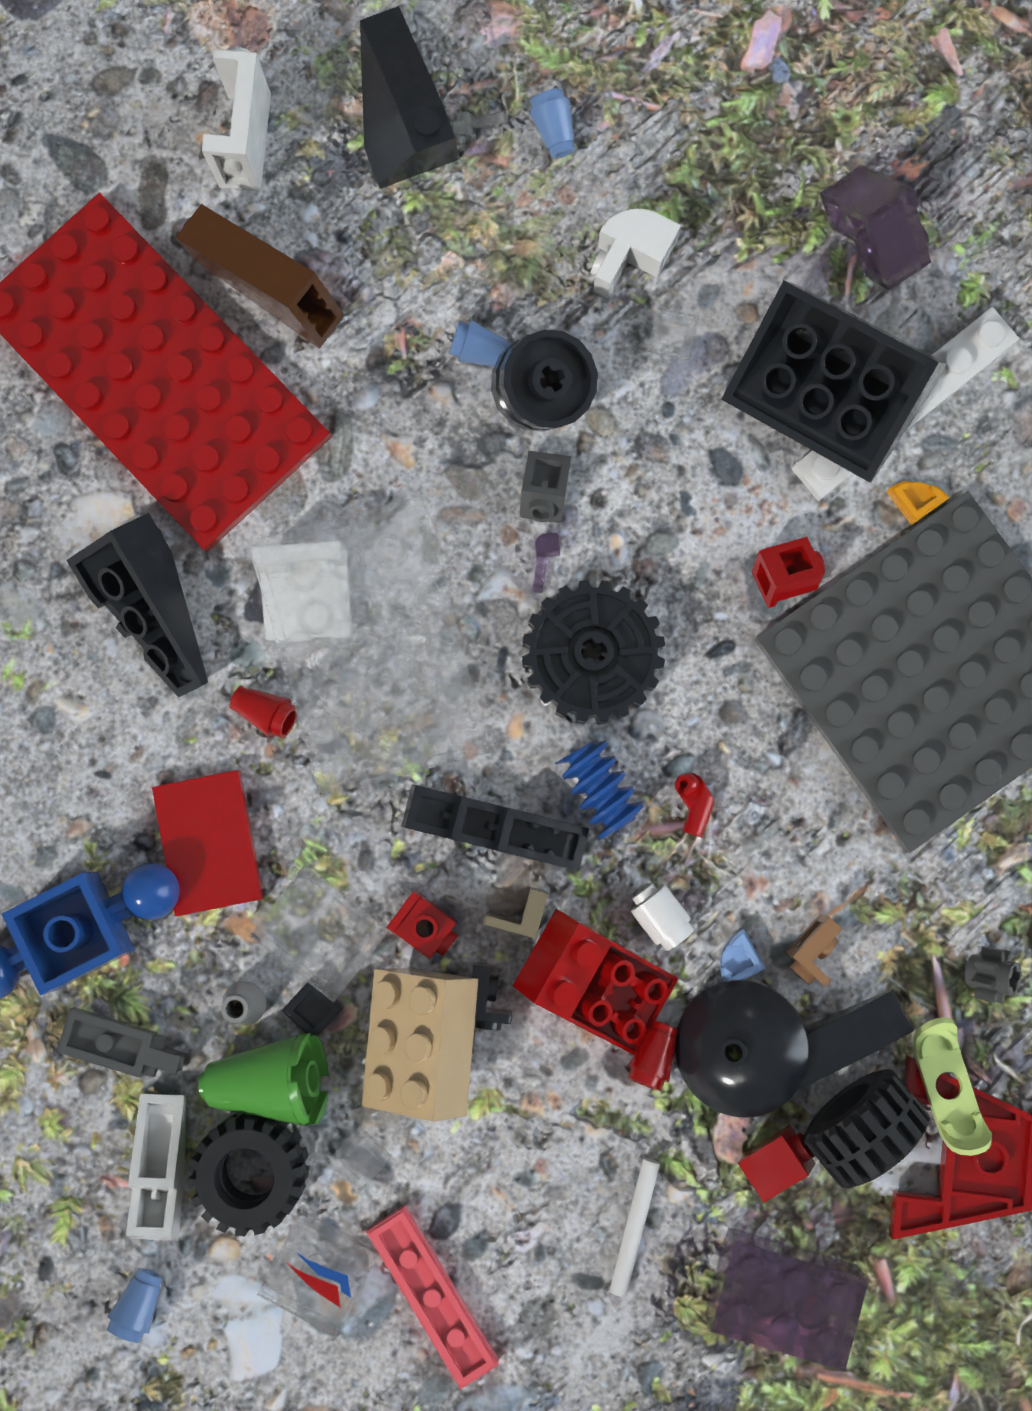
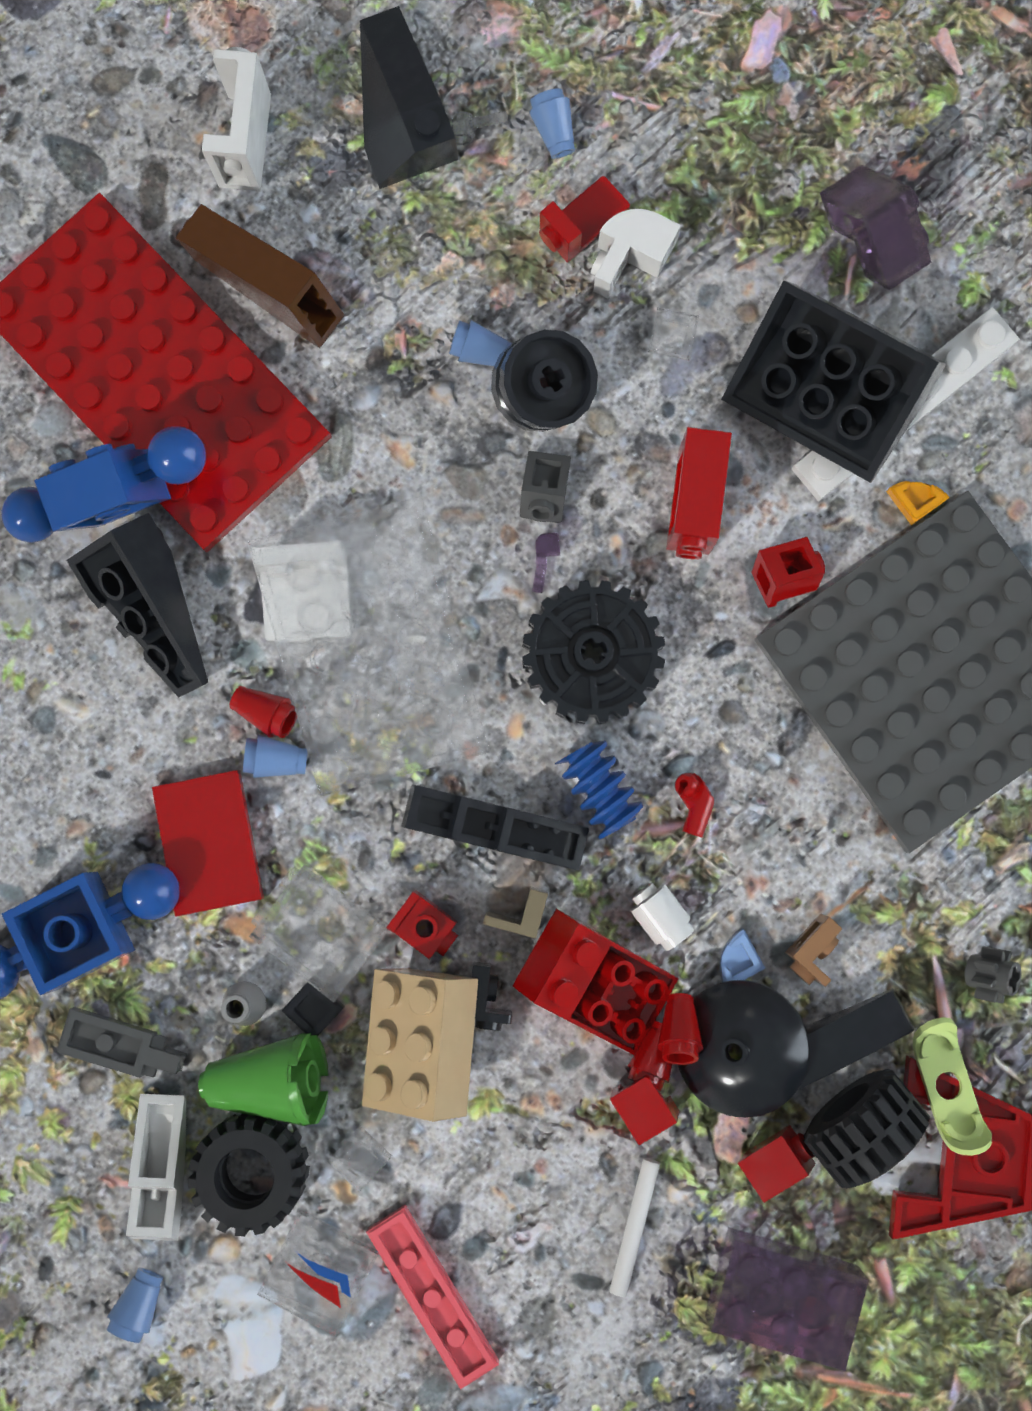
none -> blue brick [1,426,206,543]
none -> medium blue cone [243,735,308,778]
none -> red bracket [539,176,630,263]
none -> red panel [610,1075,680,1145]
none -> red cone [657,993,703,1065]
none -> red window [666,427,732,560]

